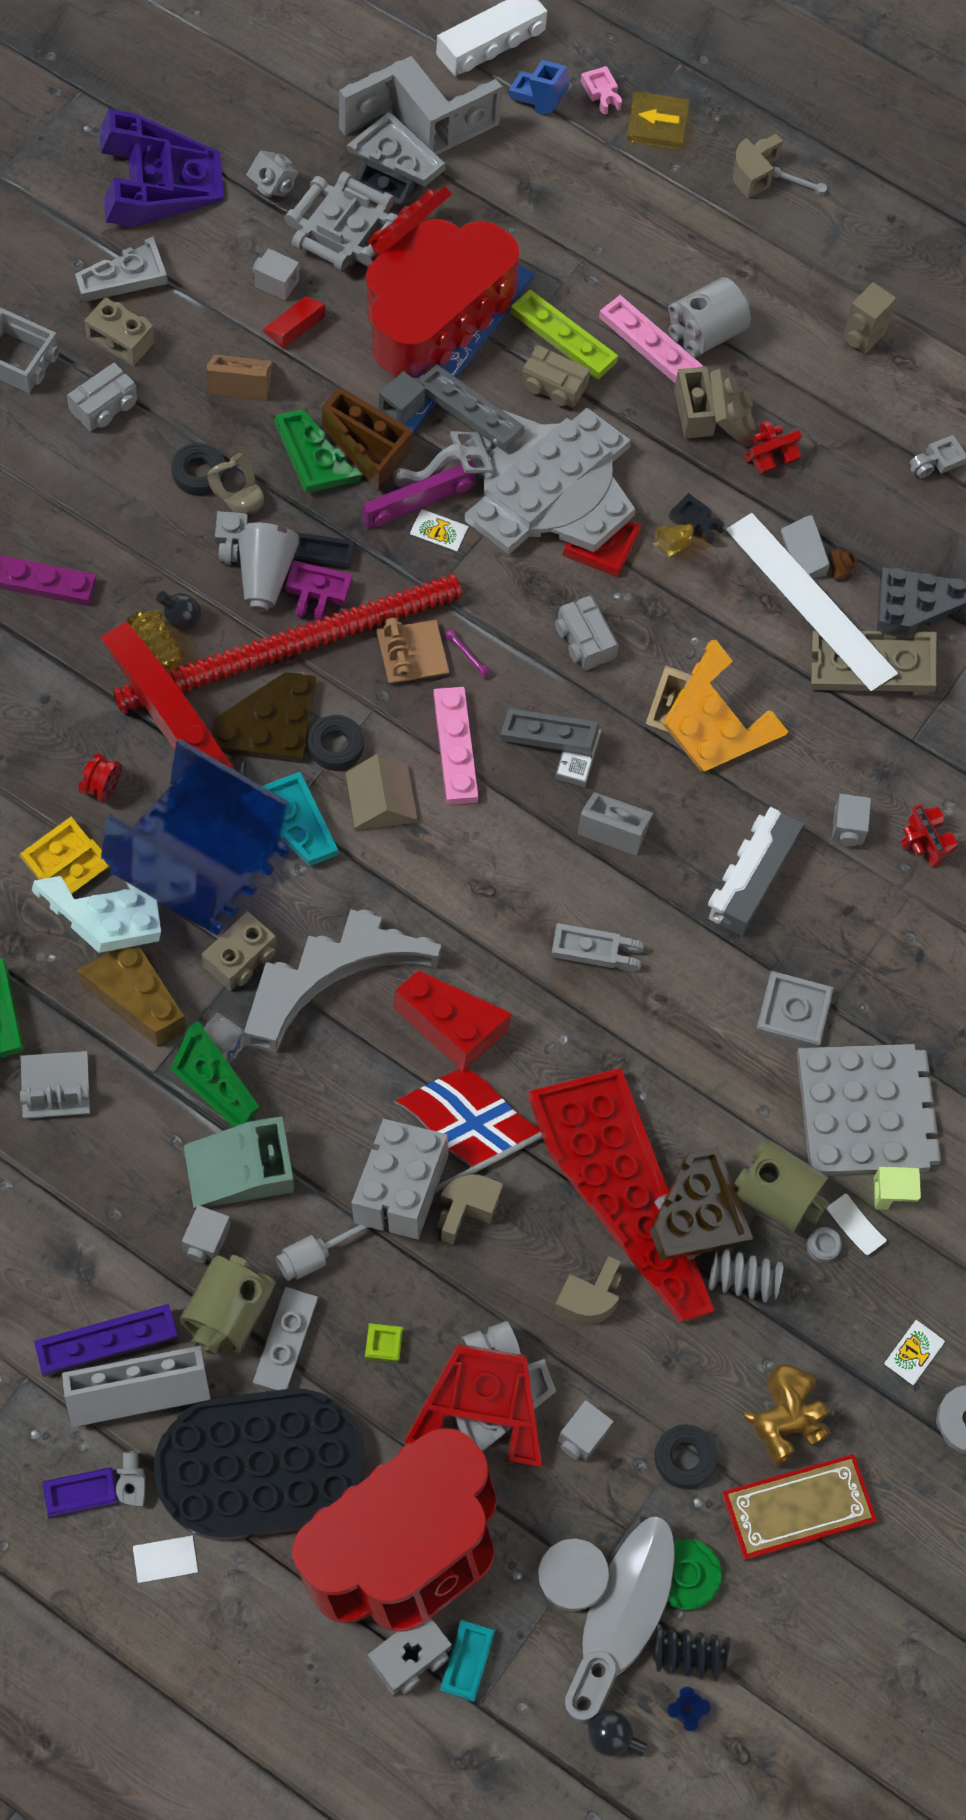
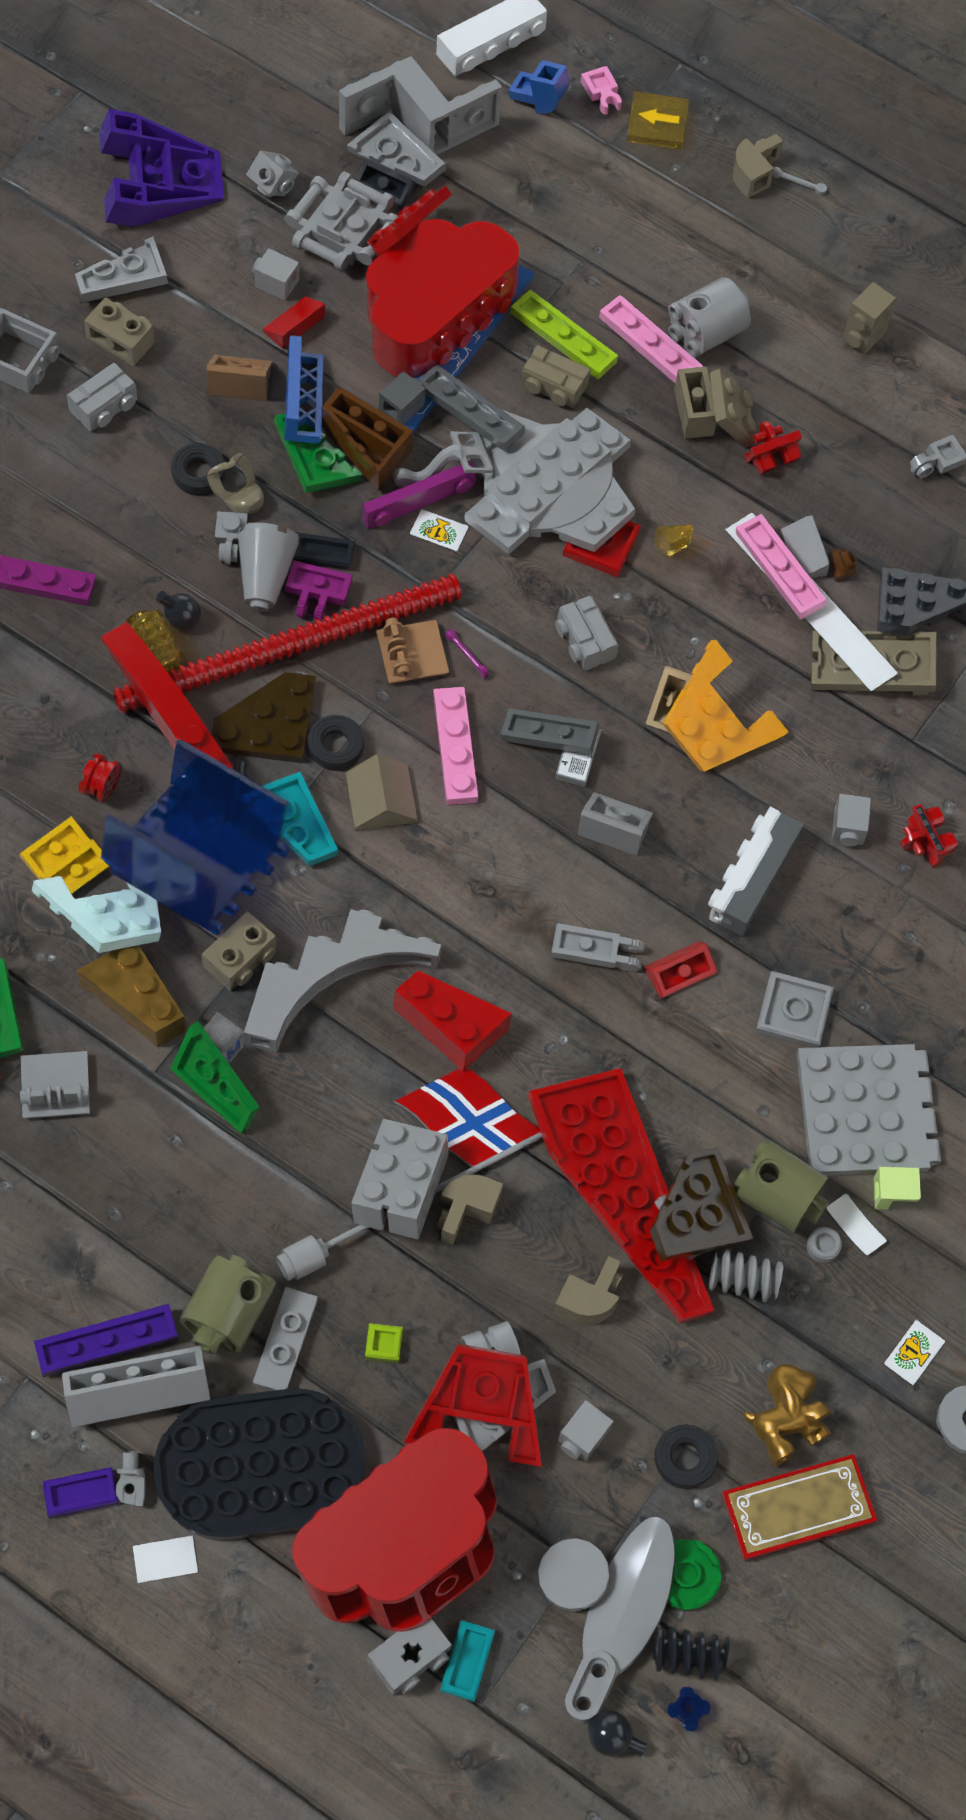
light grey brick [182,1205,230,1263] -> none
sand green slope [183,1116,294,1210] -> none
black plate [669,493,725,544] -> none
none -> blue fence [284,336,323,443]
none -> red slope [643,941,718,999]
none -> bright pink plate [736,514,827,620]

